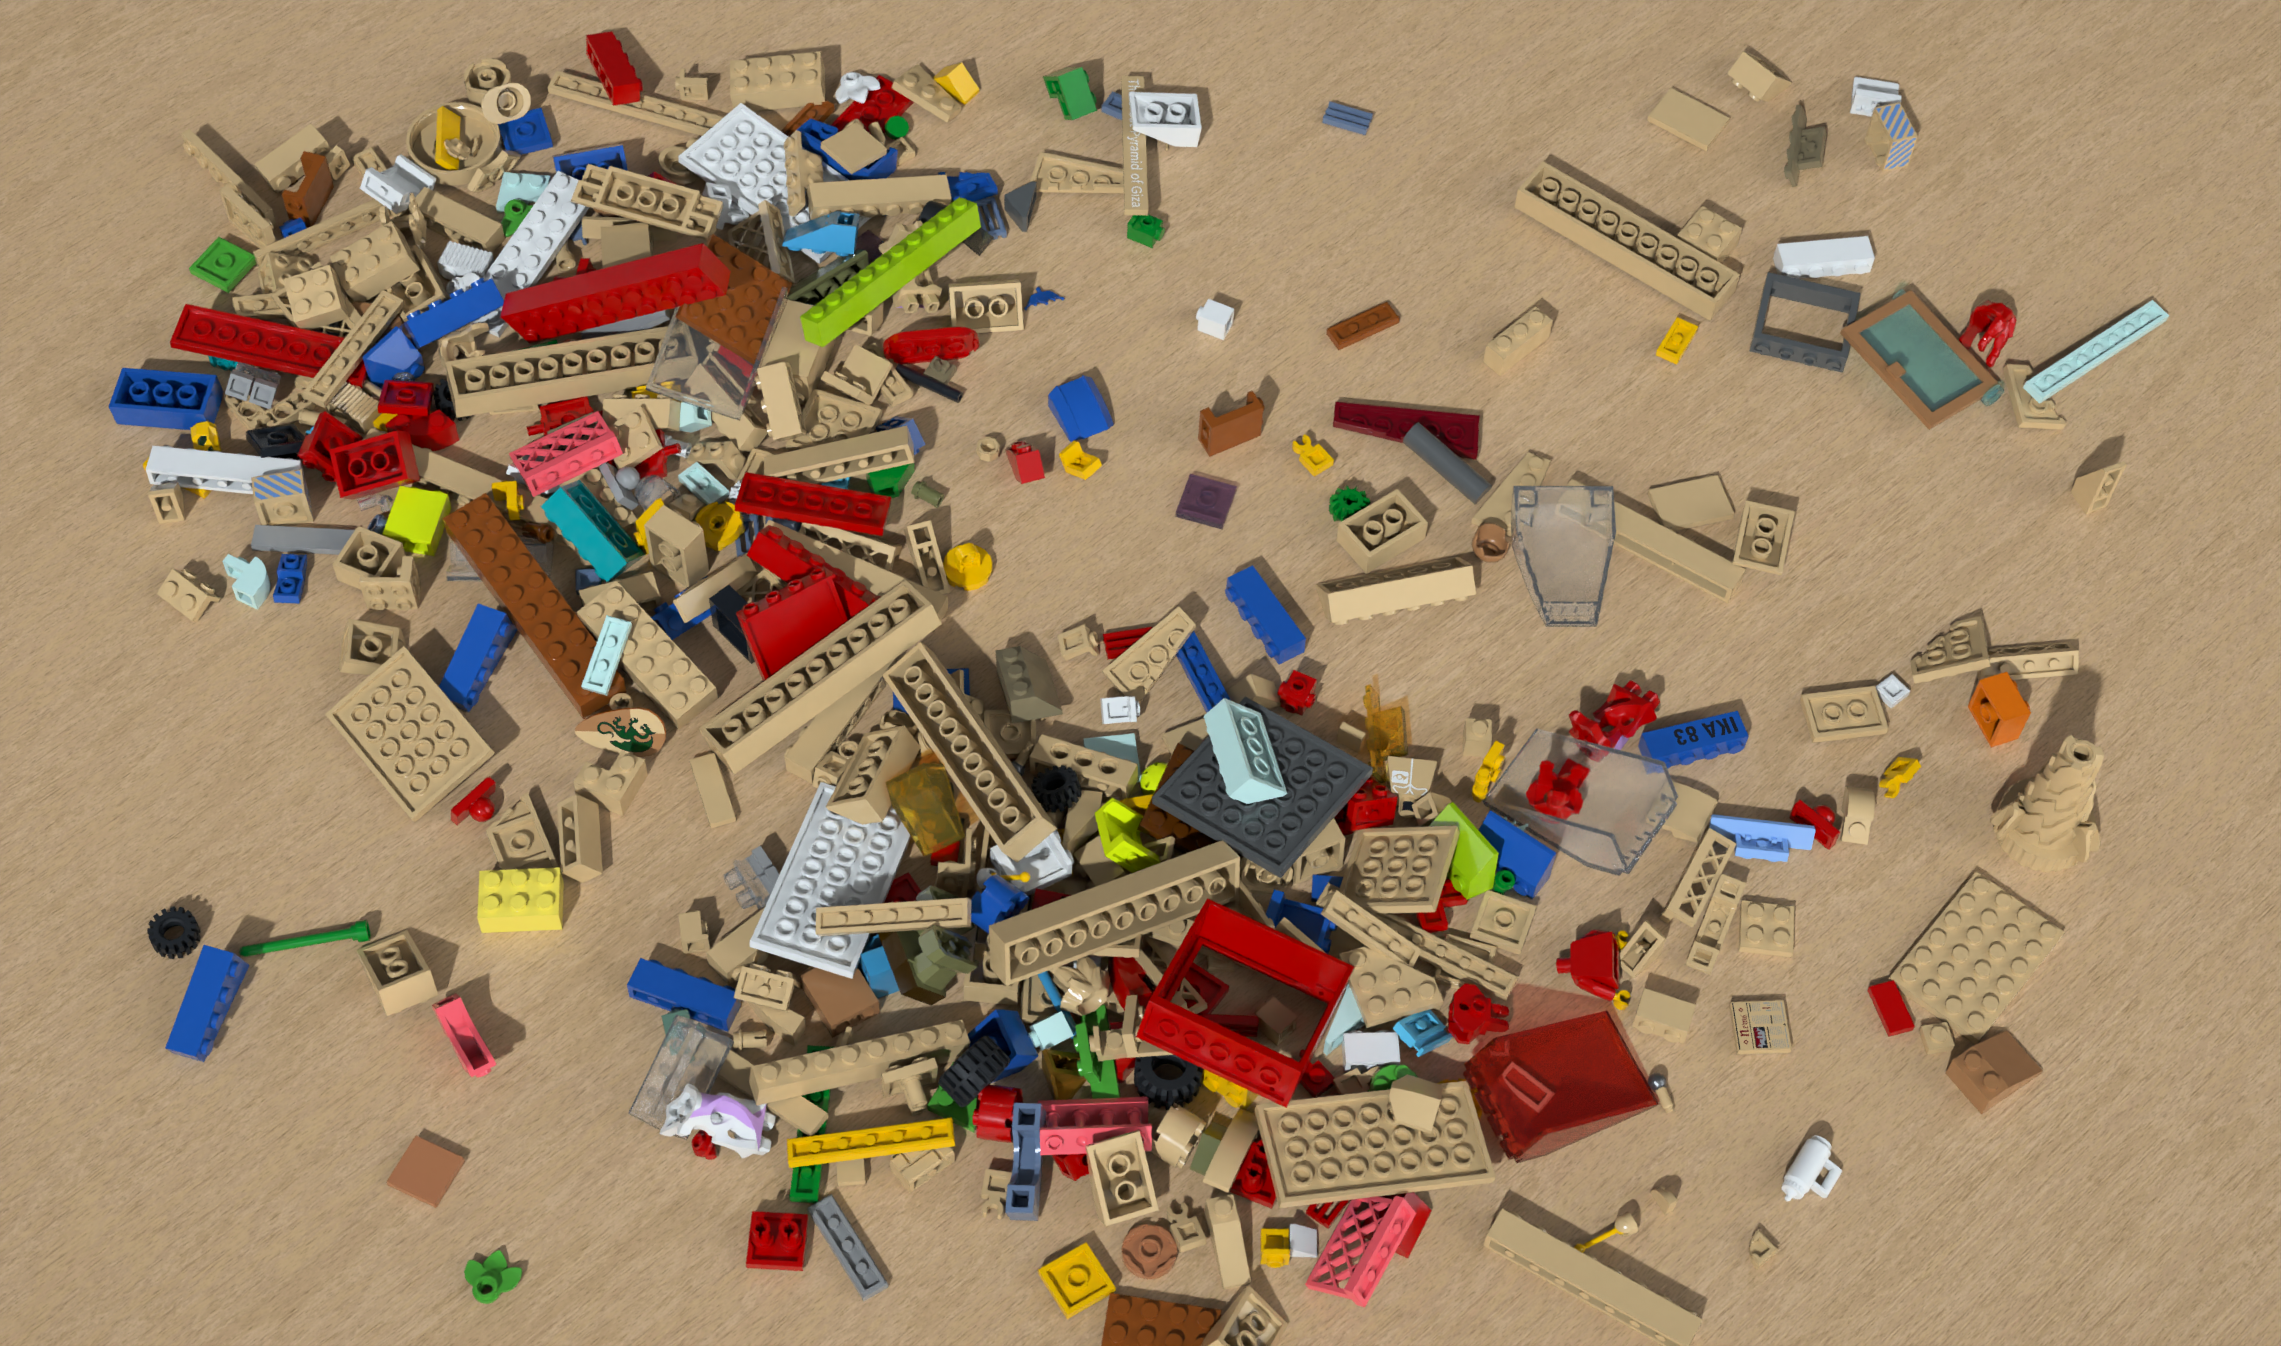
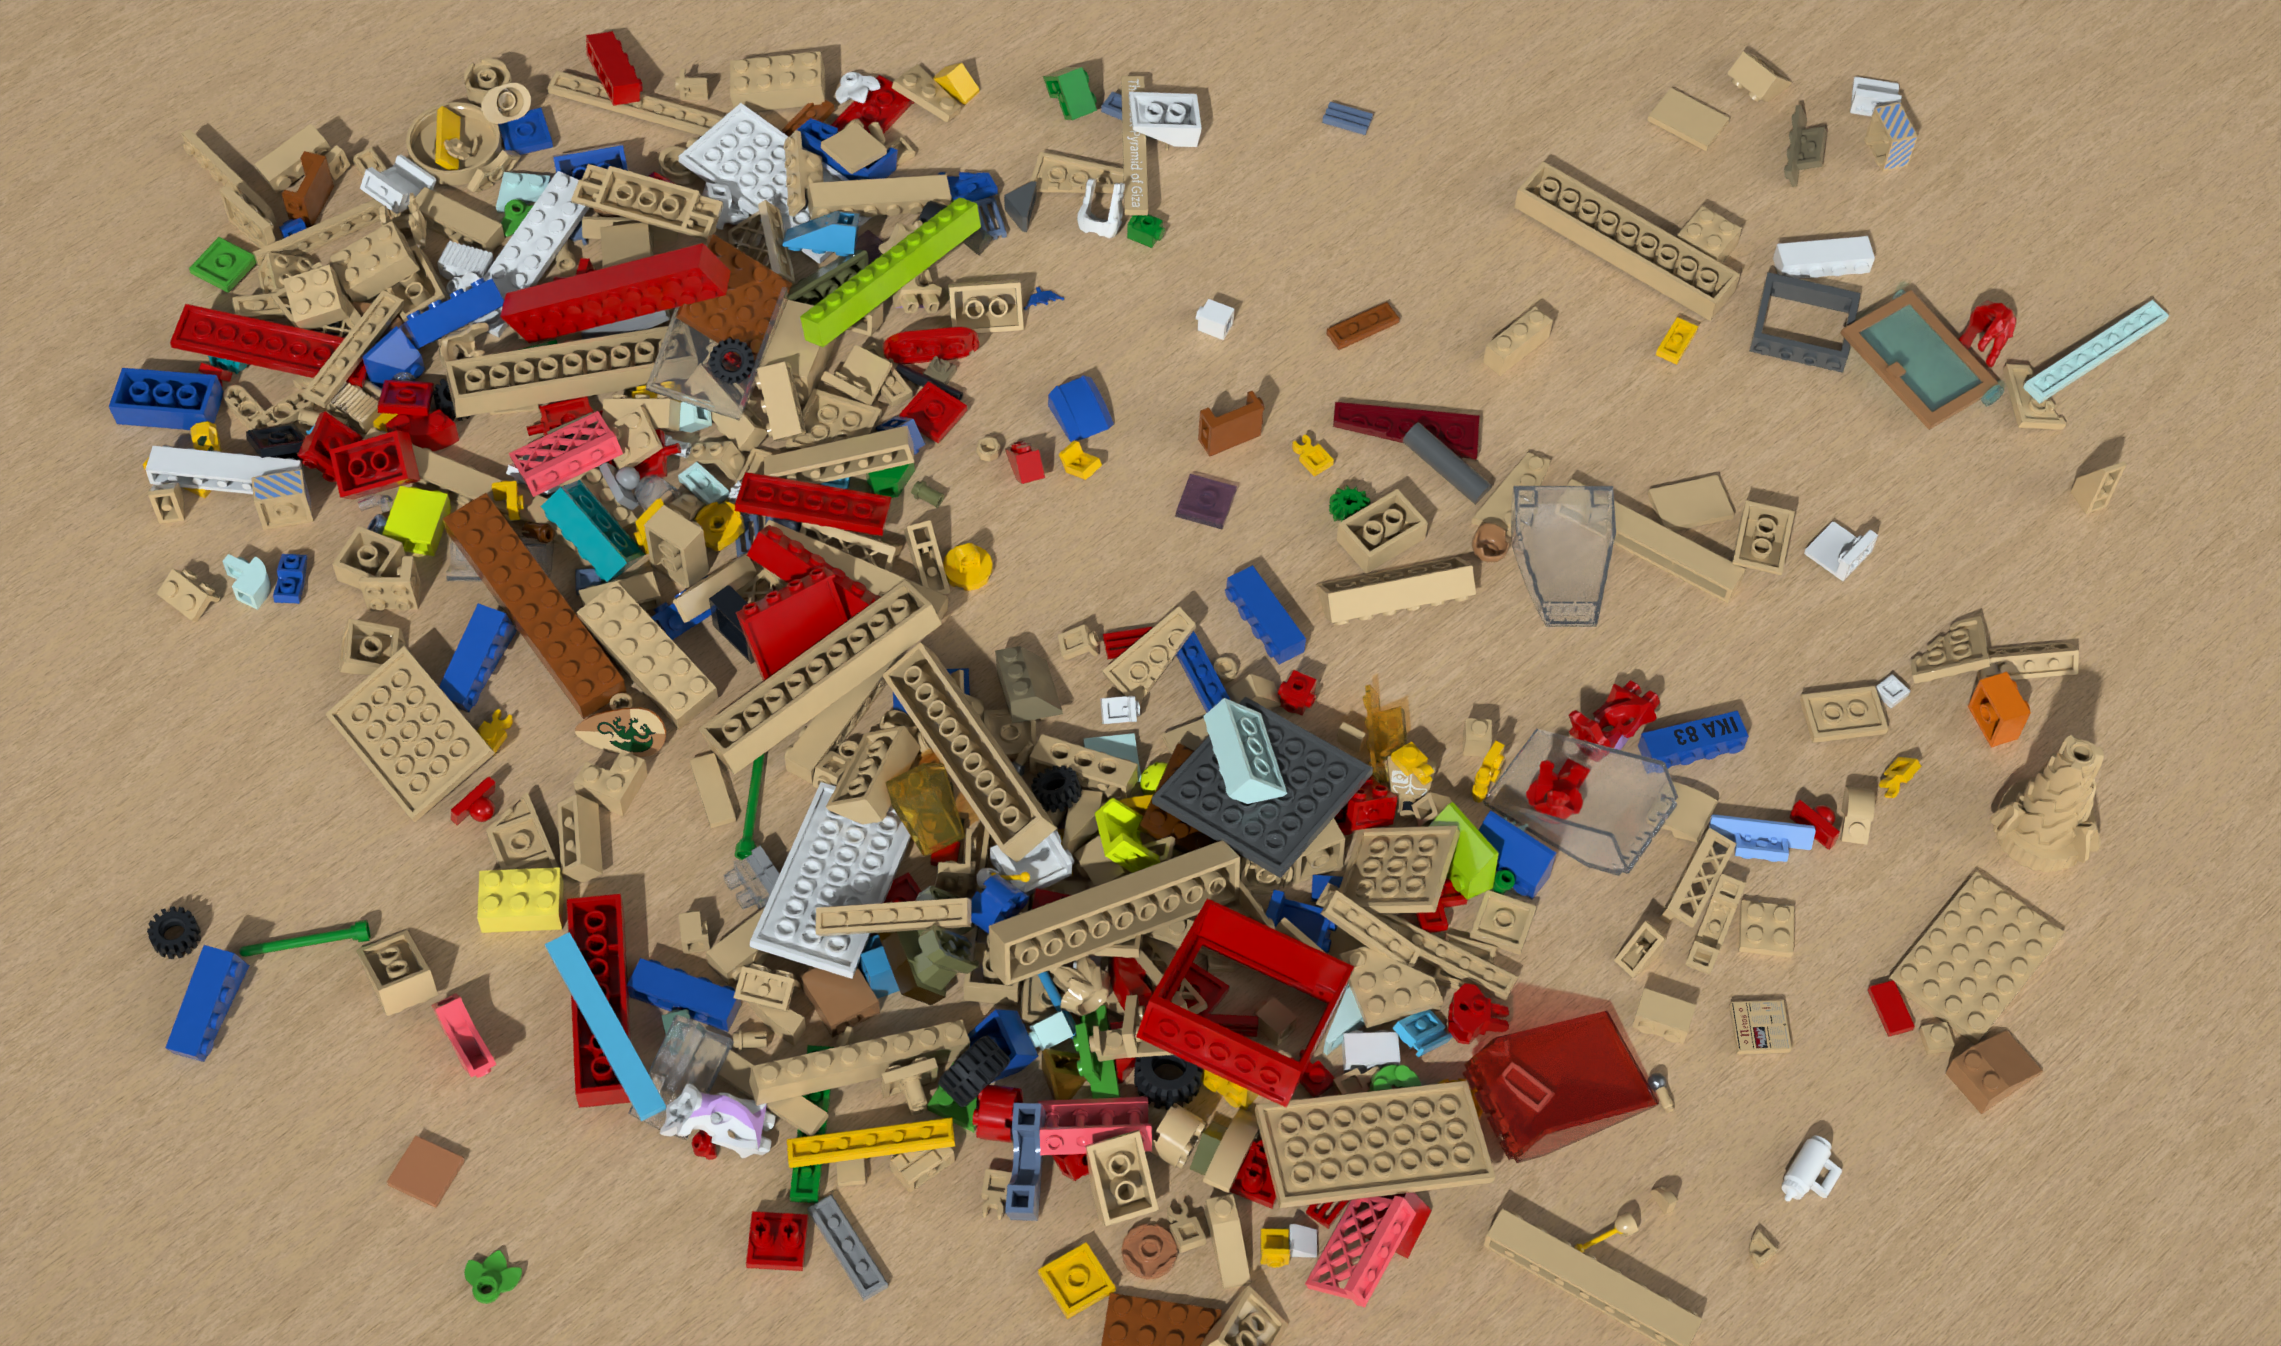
light grey hips [225,362,281,409] -> none
light grey tile [251,525,355,555] -> none
light aqua tile [581,615,632,696] -> none
green tile [885,116,909,140] -> none
tan slope [1388,1074,1443,1134] -> none
red torso [1556,929,1630,1010] -> none
none -> red tile [198,362,233,386]
none -> yellow plate [477,709,513,756]
none -> medium azure tile [545,932,666,1122]
none -> red brick [567,894,631,1108]
none -> black tyre [710,338,754,384]
none -> green piece [735,753,765,861]
none -> red plate [899,381,967,444]
none -> white piece [1077,178,1125,239]
none -> tan tile [1212,657,1237,683]
none -> yellow plate [1391,741,1434,785]
none -> white bracket [1804,522,1878,581]

